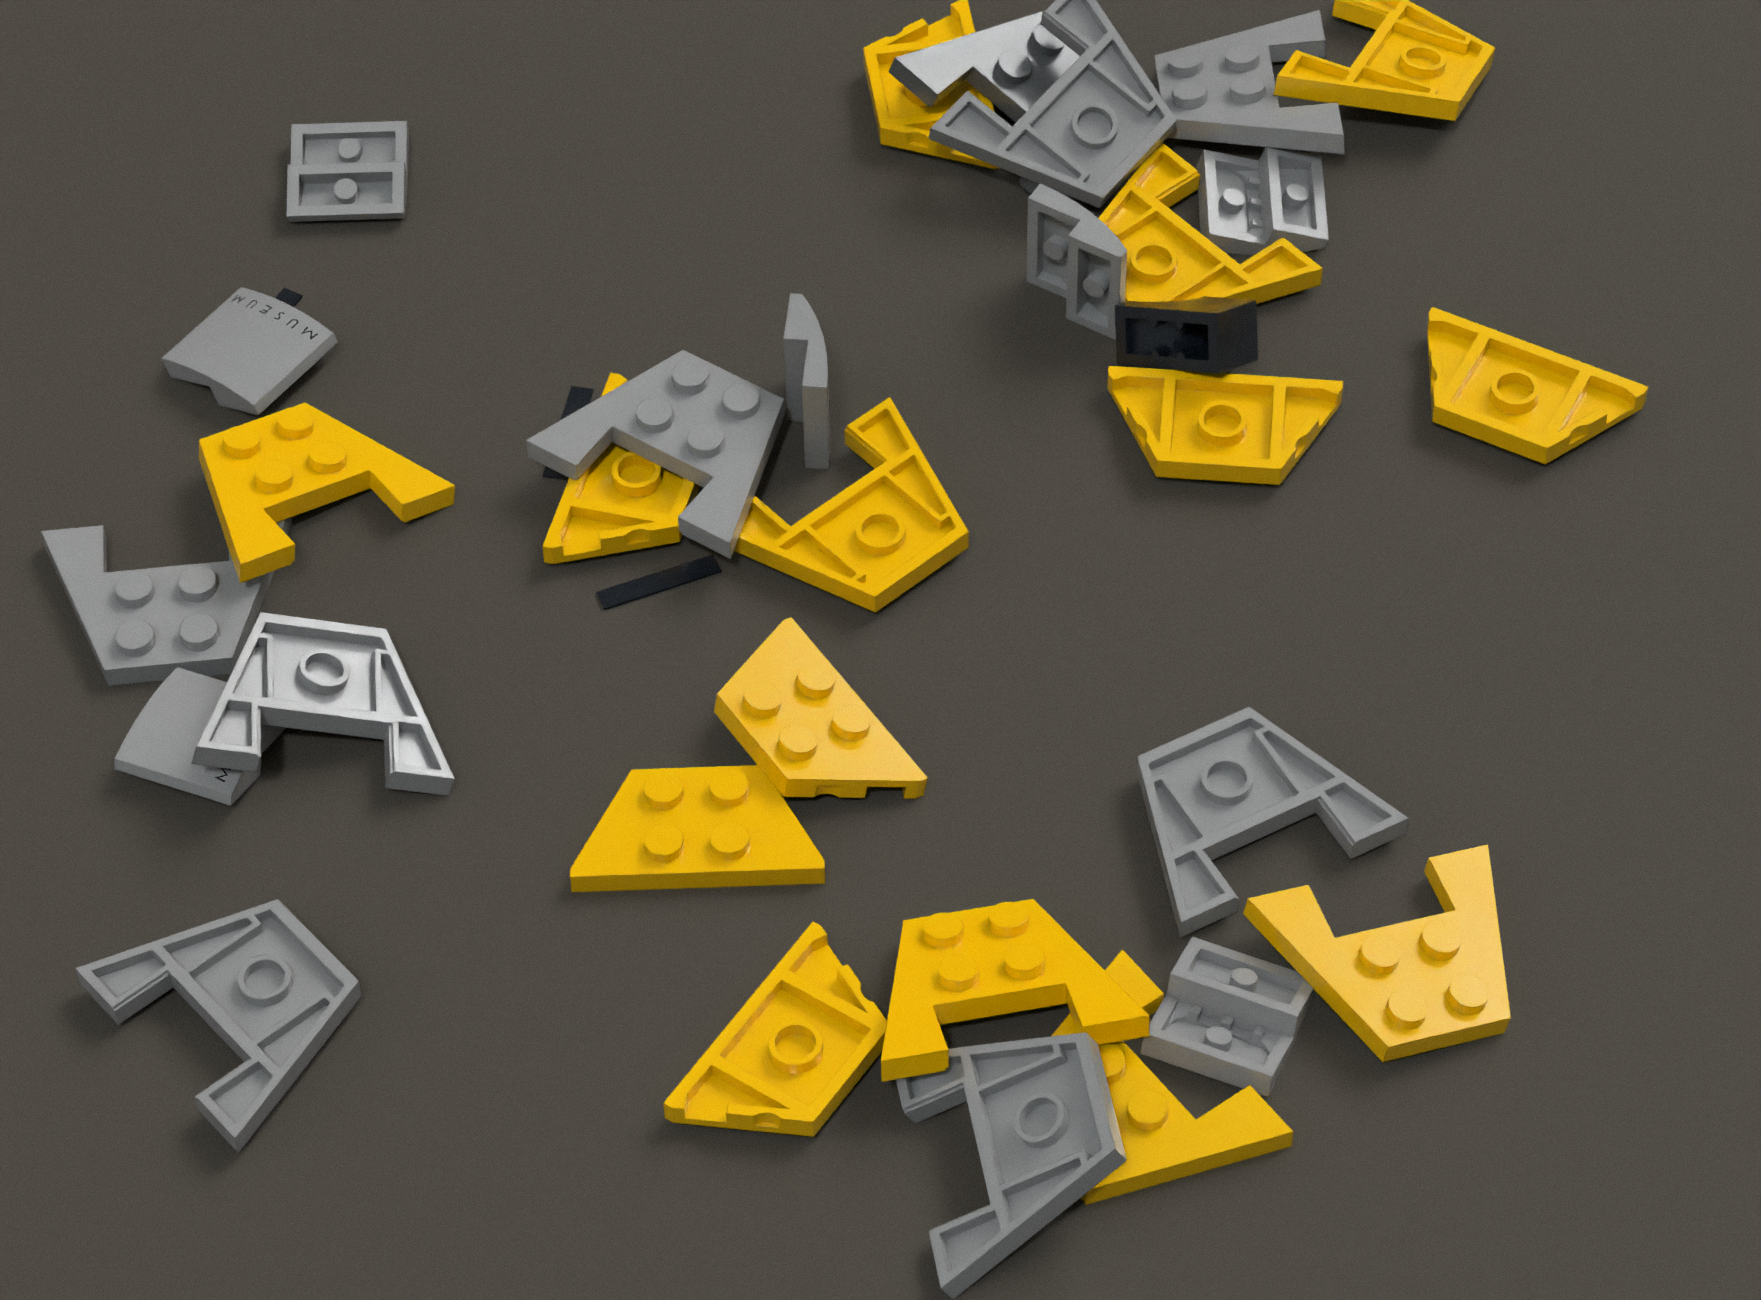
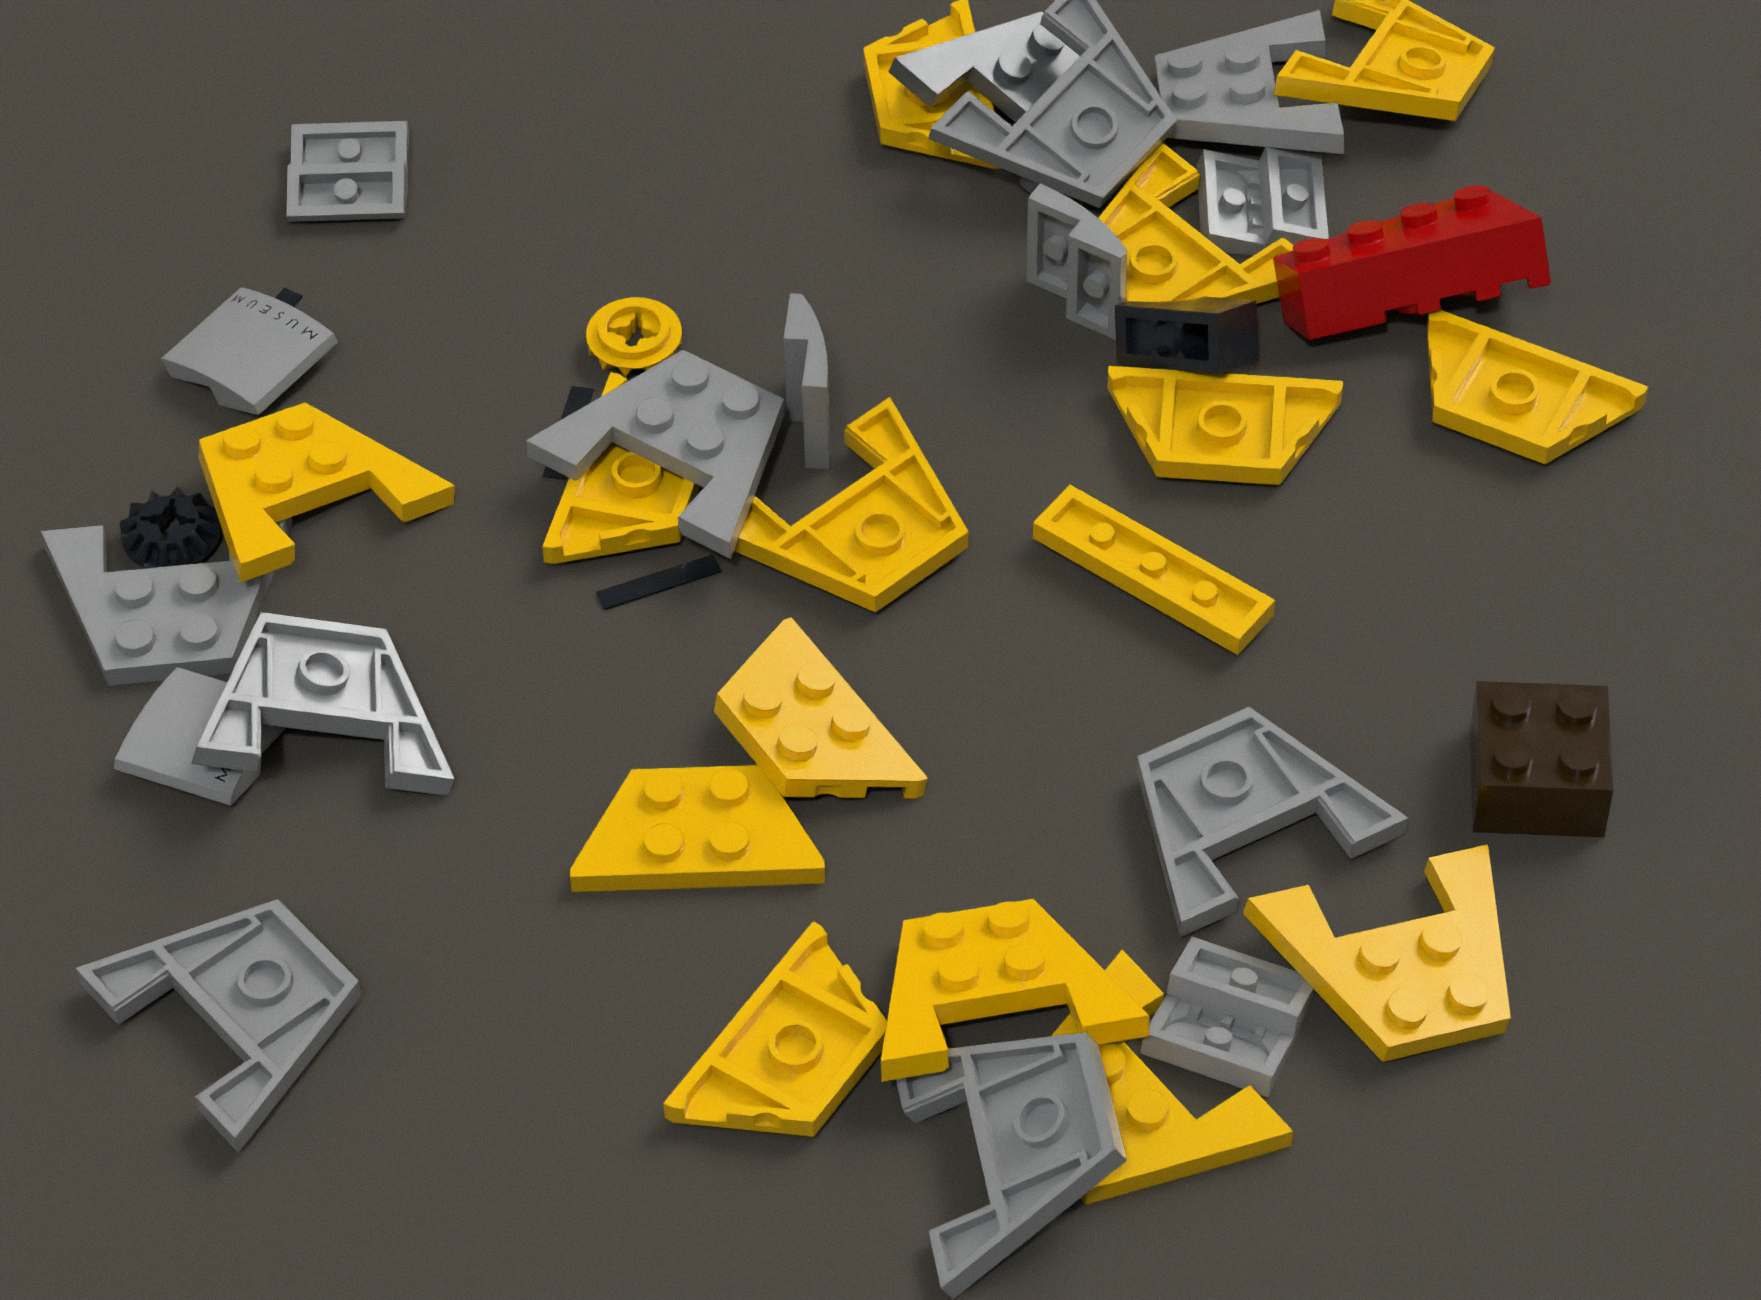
none -> black gear [120,486,220,569]
none -> yellow gear [586,297,682,378]
none -> yellow plate [1033,485,1275,655]
none -> red wedge [1273,185,1551,340]
none -> dark brown brick [1470,681,1613,838]

